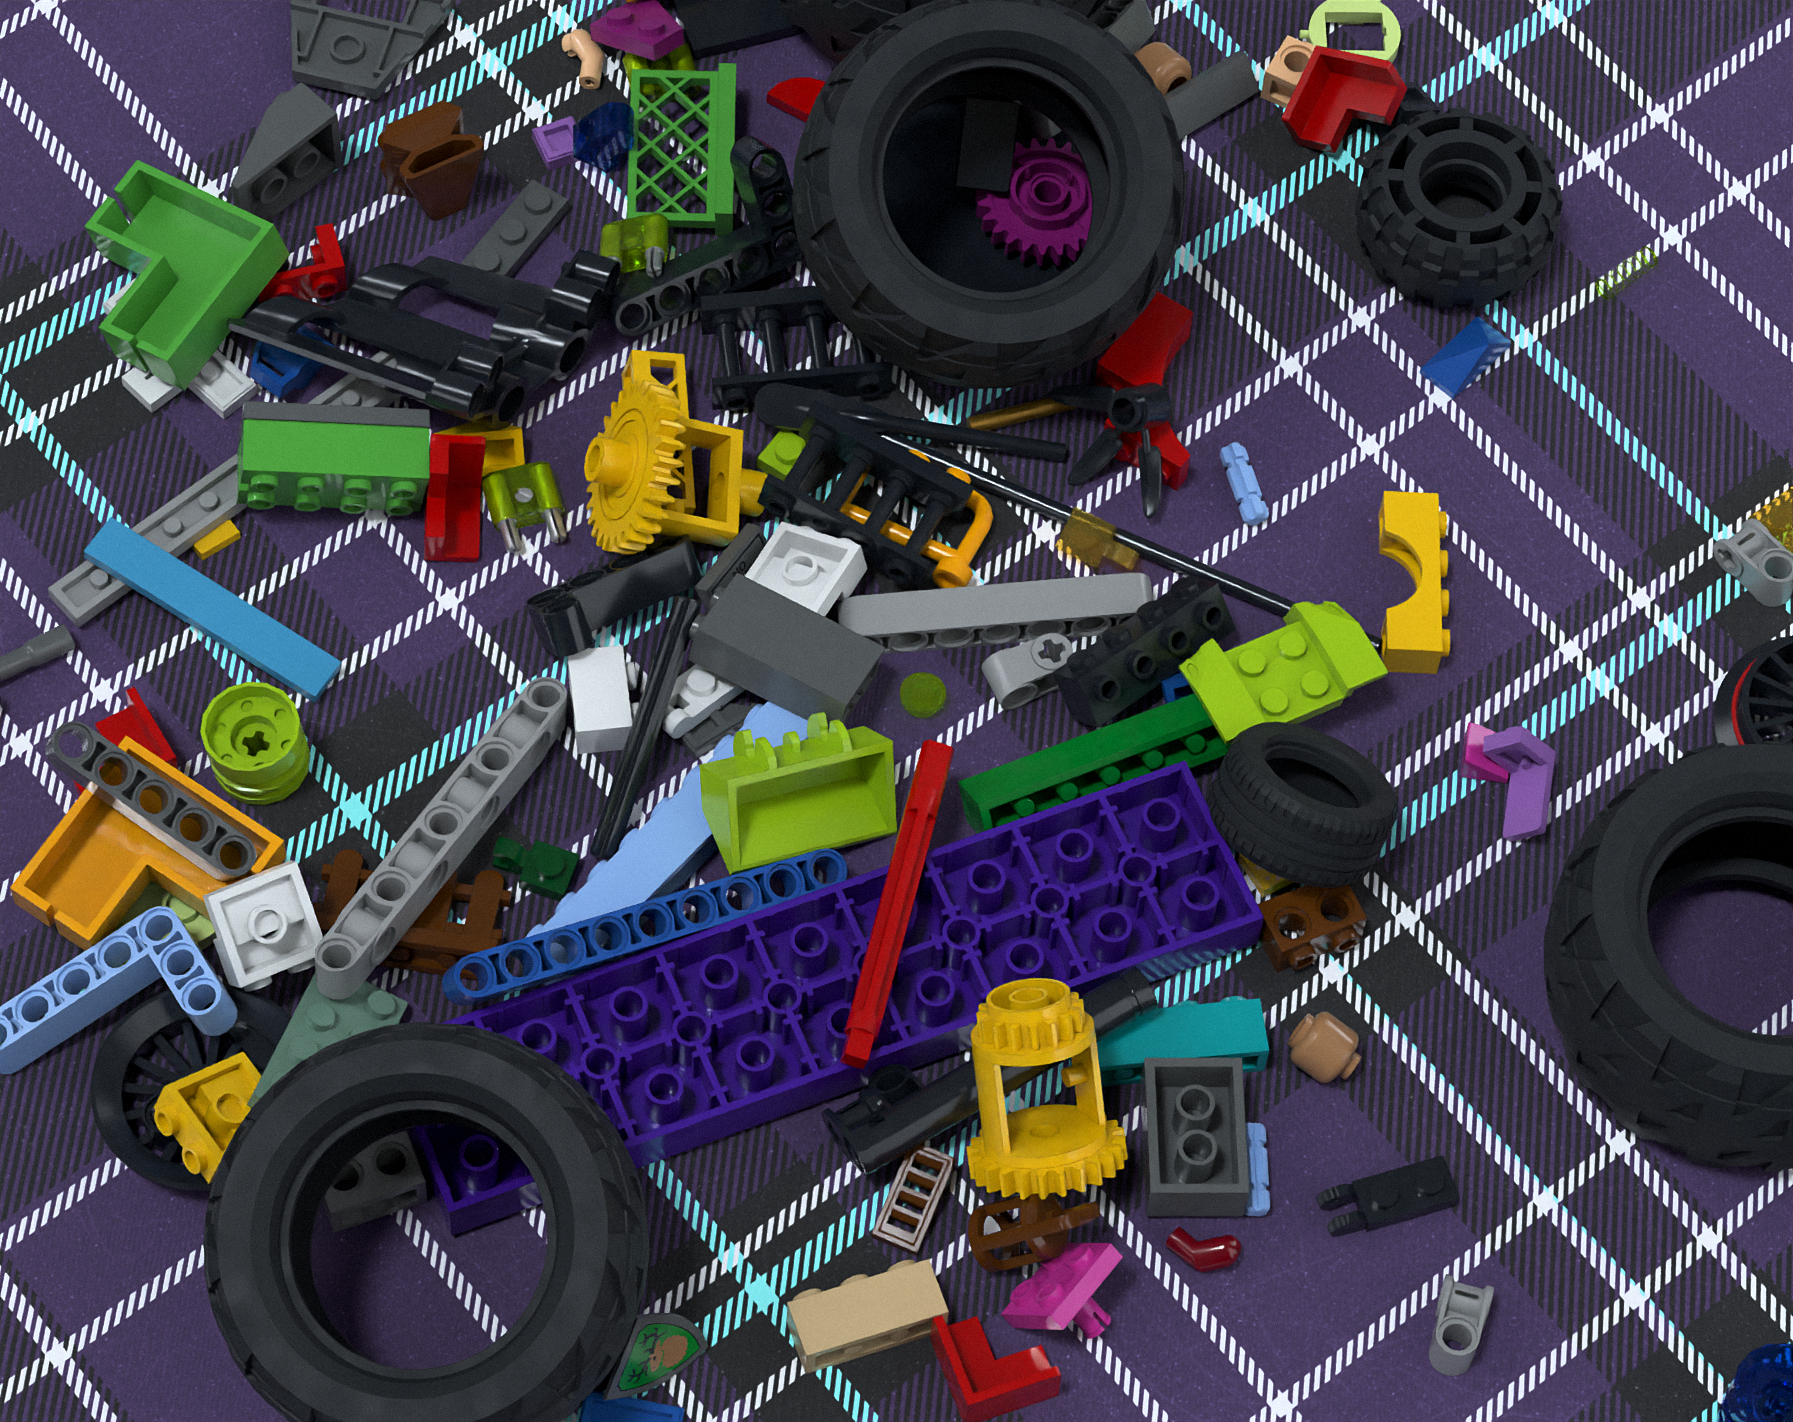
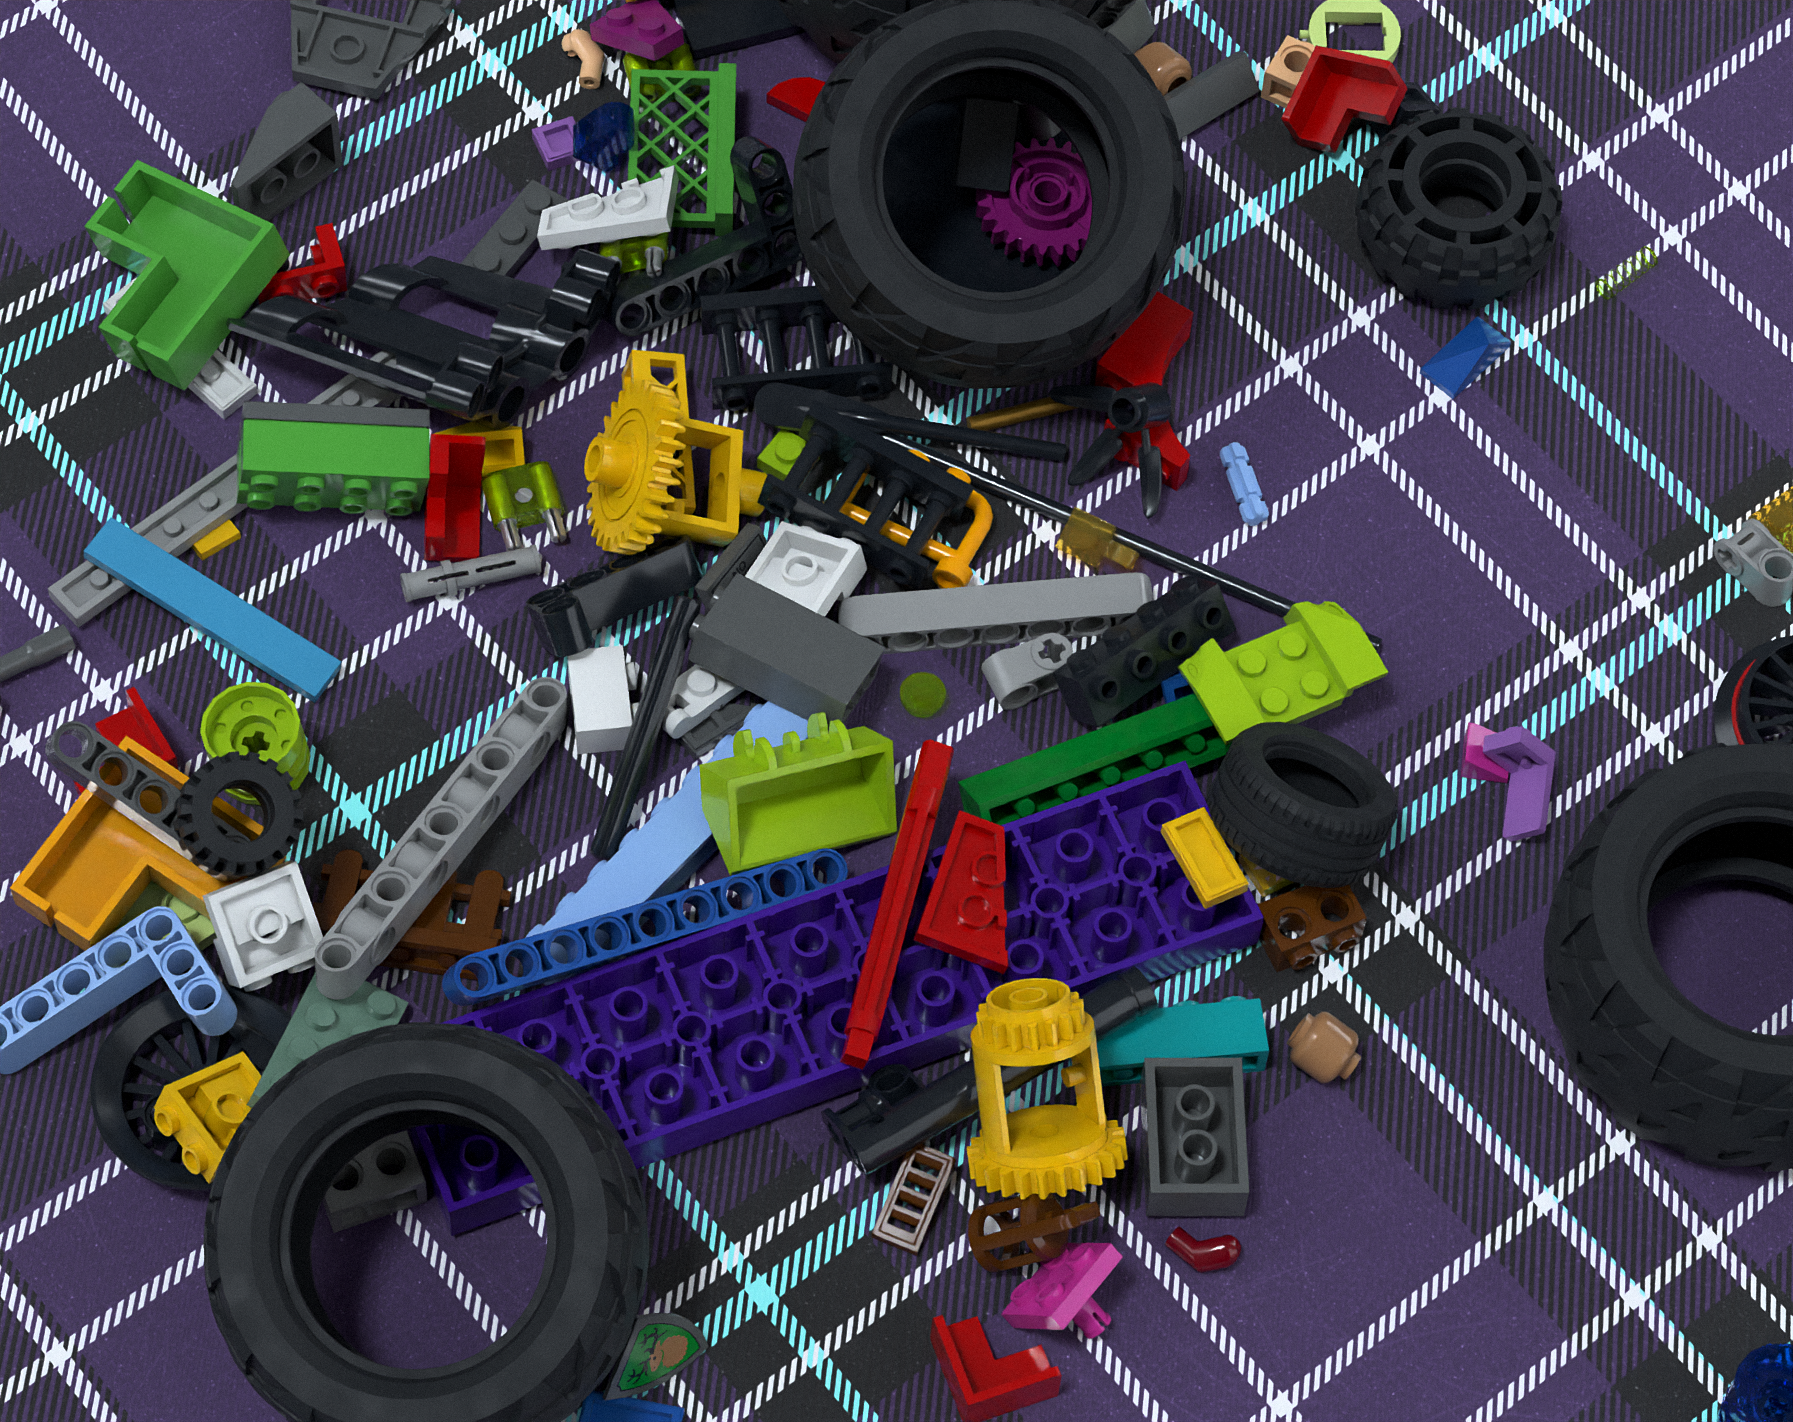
white tile [121,366,182,413] -> none
blue piece [249,325,335,398] -> none
reddish brown piece [377,100,484,221] -> none
dark green plate [492,837,580,902] -> none
tan brick [786,1259,949,1374] -> none
light blue axle [1244,1122,1270,1217] -> none
black hinge [1316,1155,1460,1237] -> none
yellow arch [1378,491,1450,674] -> none
light grey piece [1429,1274,1494,1376] -> none
none -> black tyre [173,751,303,879]
none -> light grey pin [400,544,542,602]
none -> white wing [537,165,679,250]
none -> red wing [914,810,1008,974]
none -> yellow tile [1161,807,1249,909]

